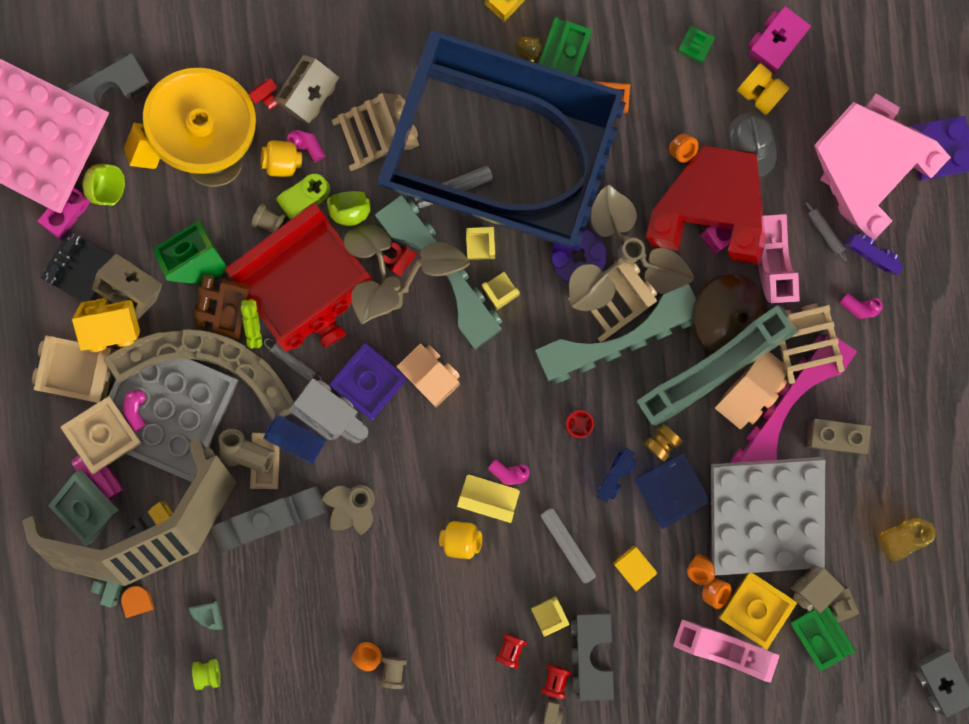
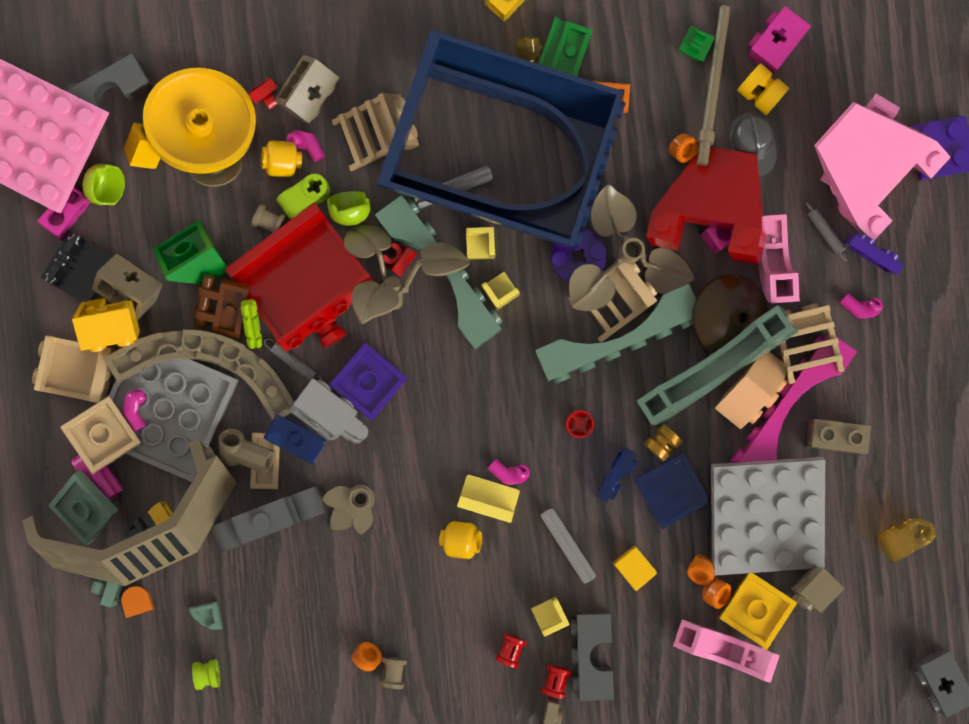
light nougat brick [396,343,460,407] -> none
green plate [790,605,856,672] -> none
dark tan tile [829,587,859,622] -> none
none -> dark tan bar [697,5,731,166]

